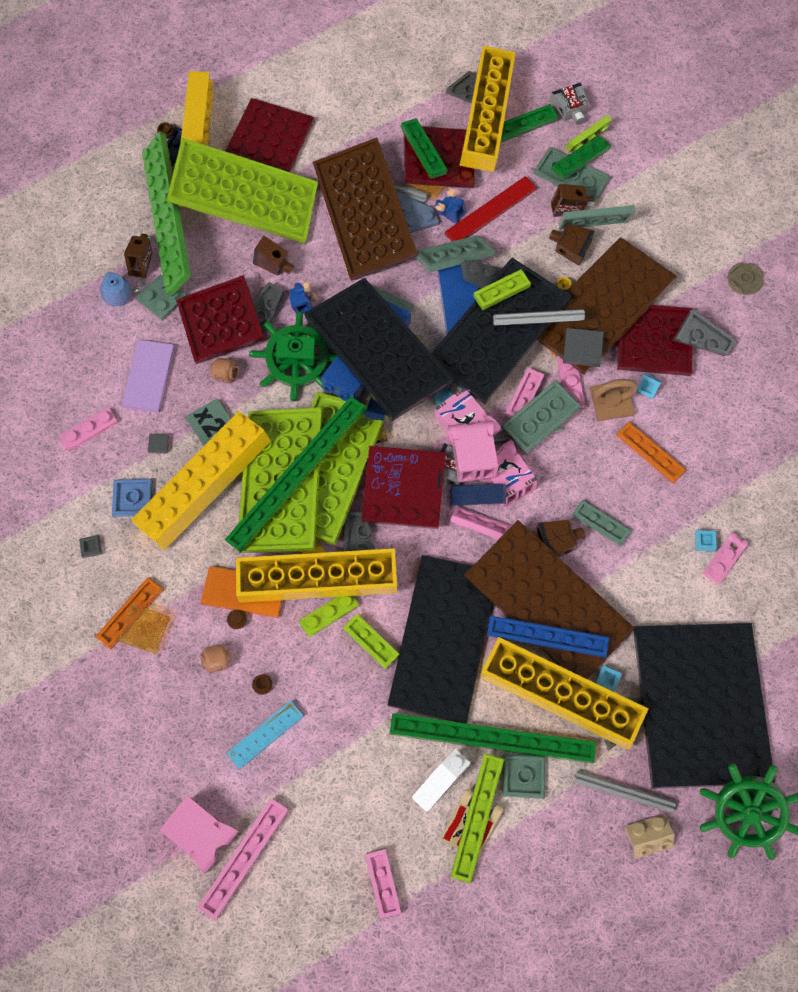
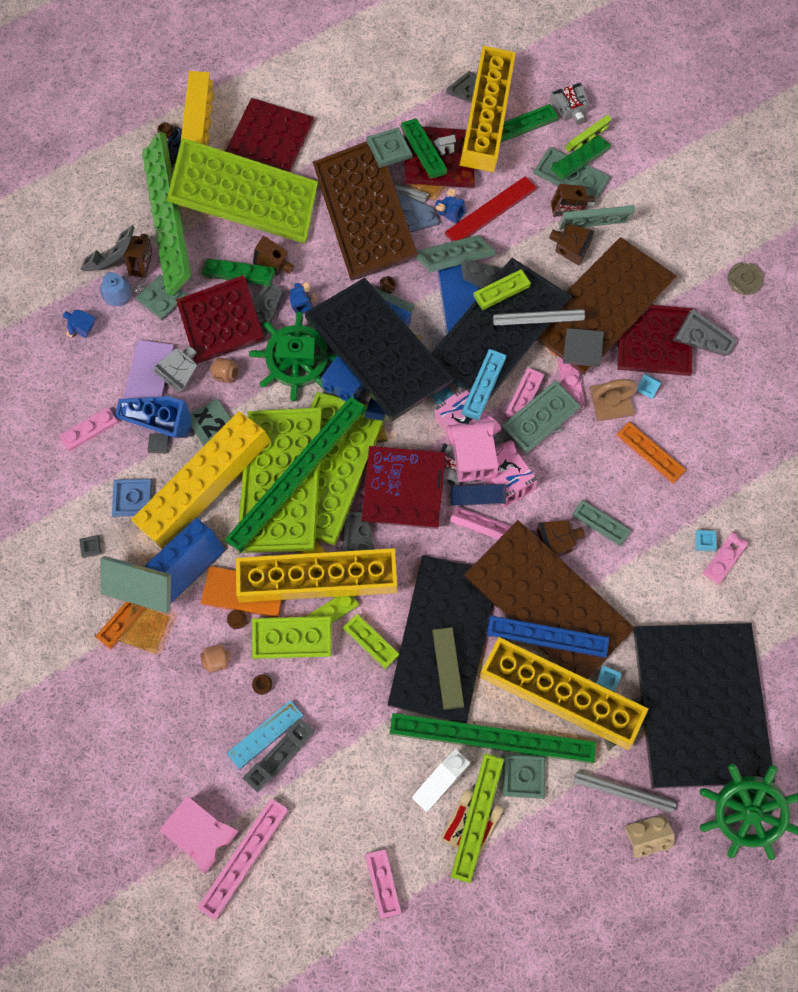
yellow plate [555,277,572,292] -> none
none -> blue piece [63,310,96,338]
none -> dark grey slope [80,225,135,271]
none -> sand green tile [100,556,171,614]
none -> blue wedge [115,396,192,438]
none -> blue slope [144,517,226,603]
none -> light grey torso [152,346,197,392]
none -> green plate [202,258,276,286]
none -> dark grey slope [242,718,315,793]
none -> lime tile [252,616,332,659]
none -> sand green tile [366,127,412,168]
none -> reddish brown plate [380,276,397,293]
none -> olive tile [432,627,464,710]
none -> light grey tile [433,135,456,156]
none -> medium azure tile [461,349,507,421]

